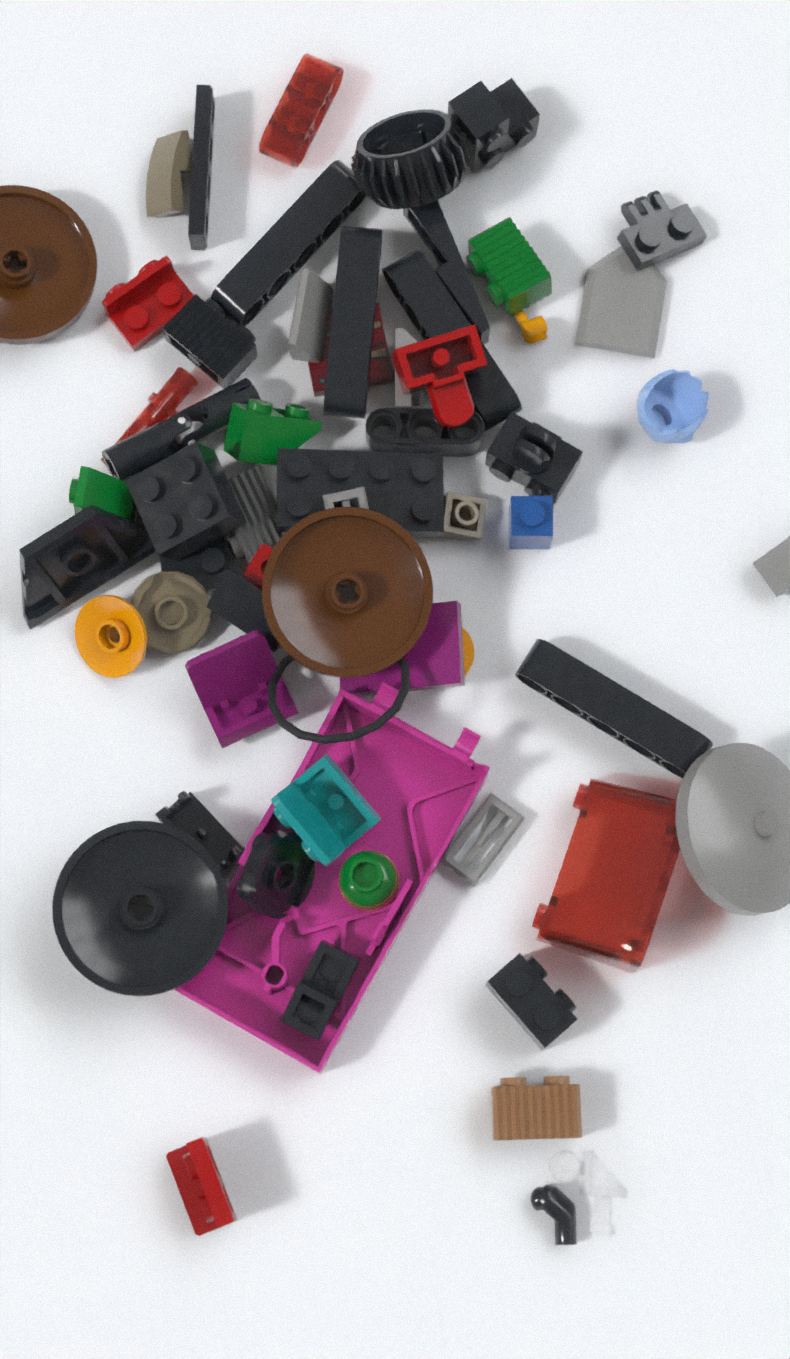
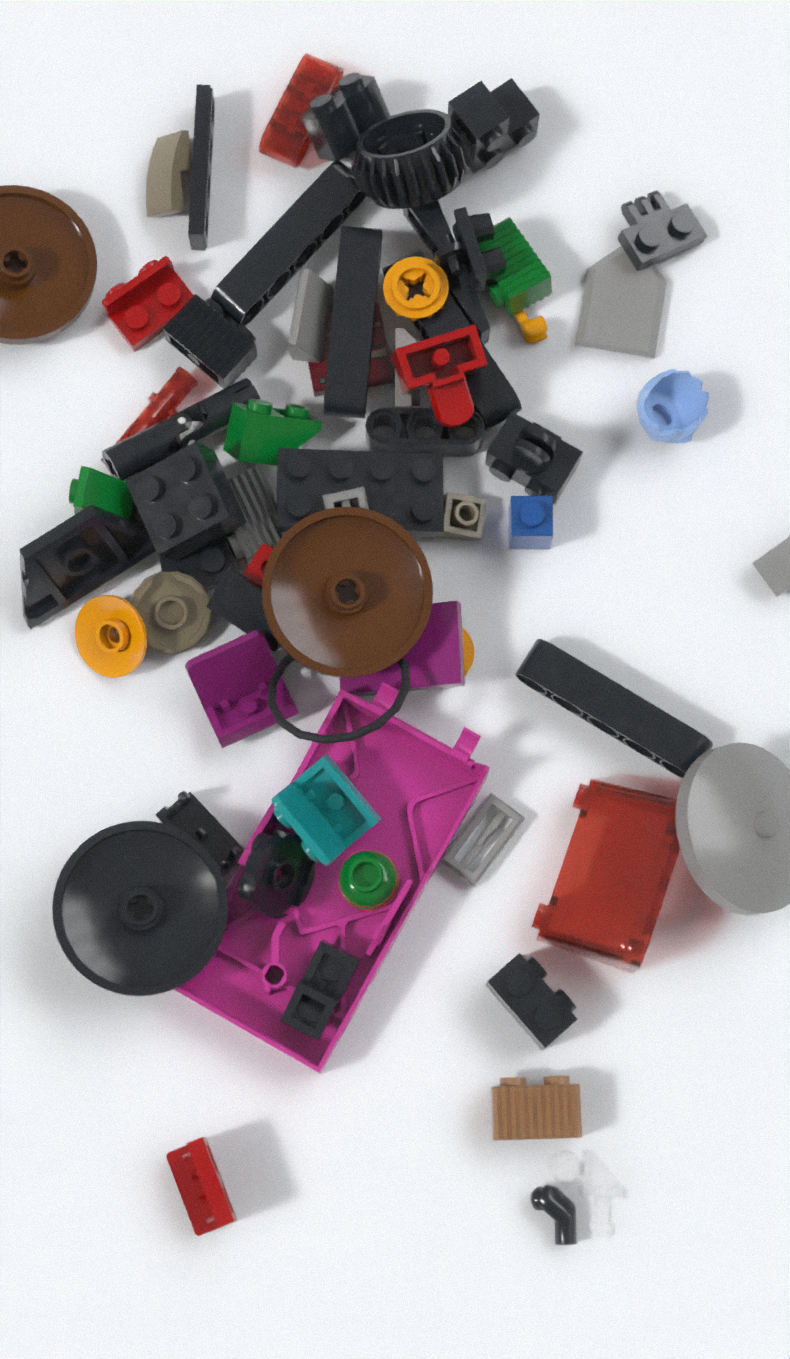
none -> black brick [301,72,390,162]
none -> light orange gear [383,257,449,322]
none -> black hips [434,207,506,293]

